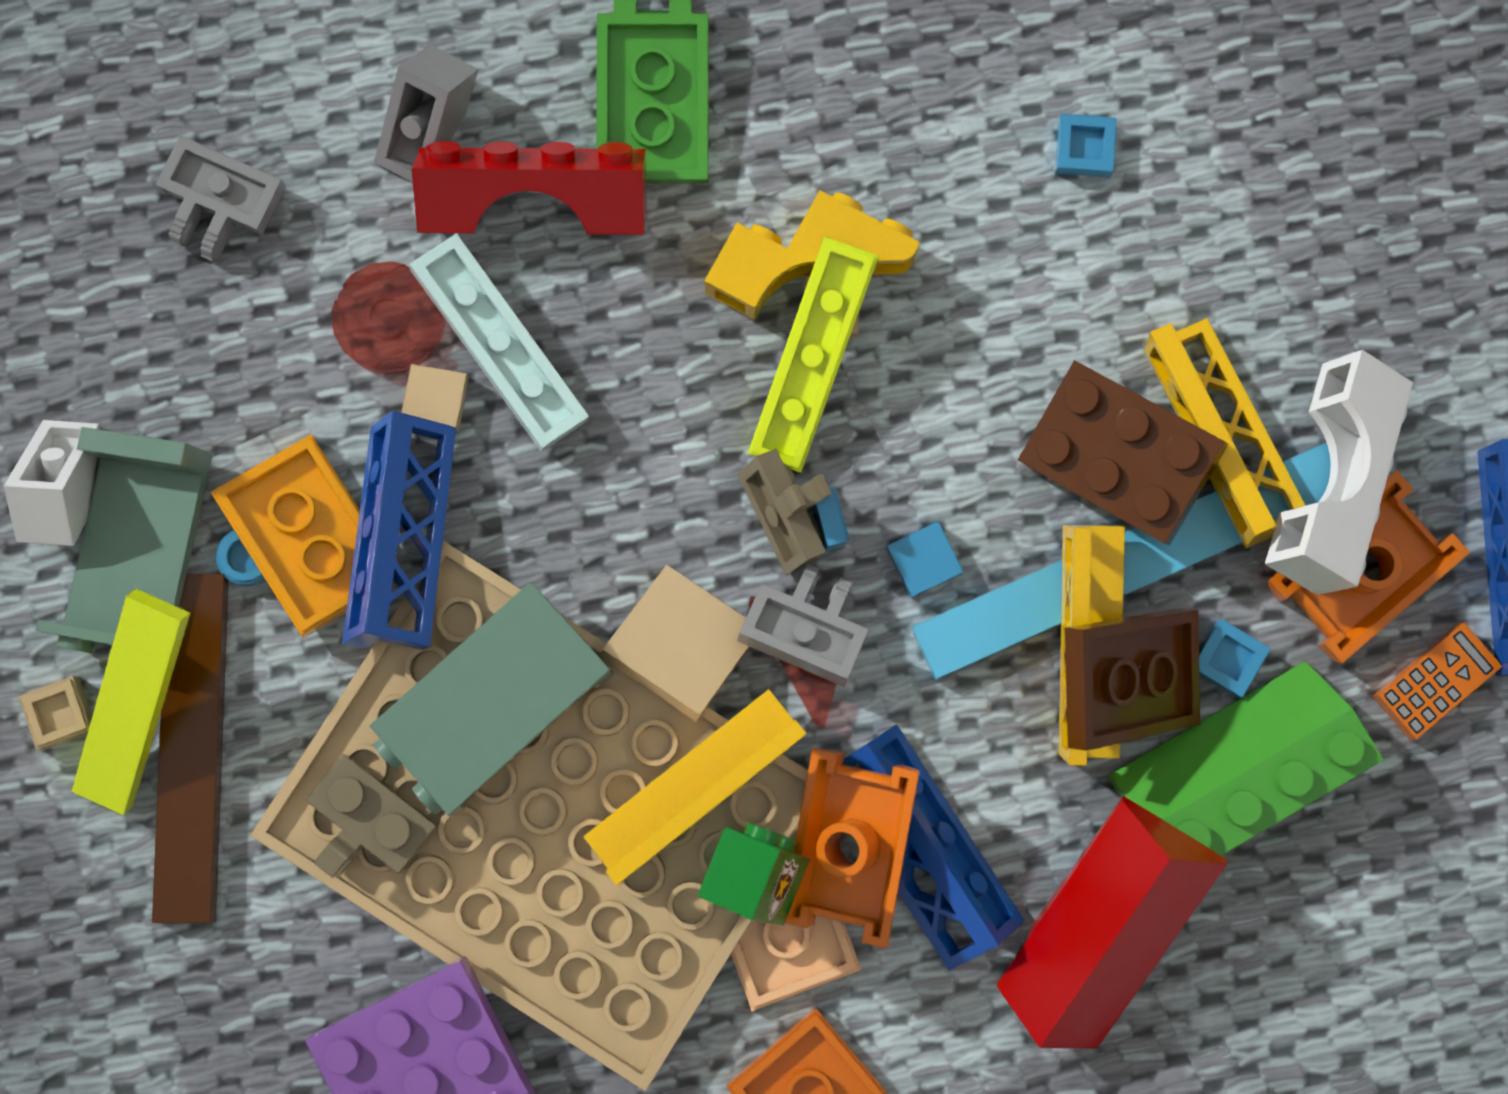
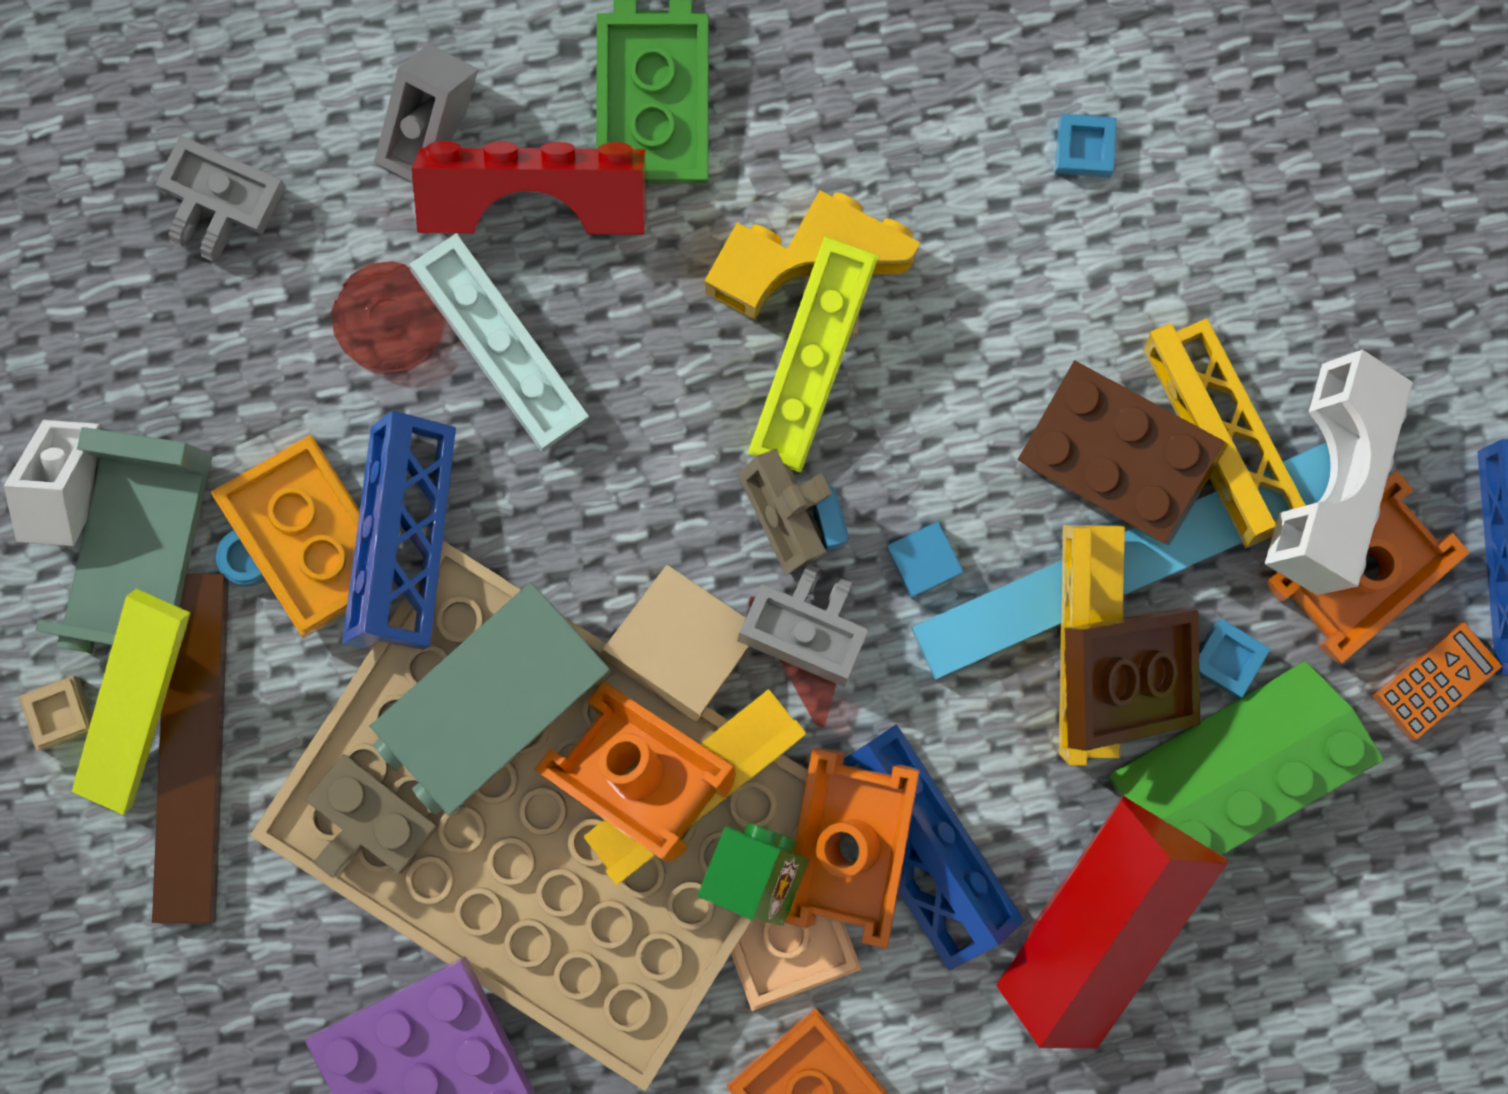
tan tile [401,364,469,432] -> none
none -> orange piece [534,681,735,862]

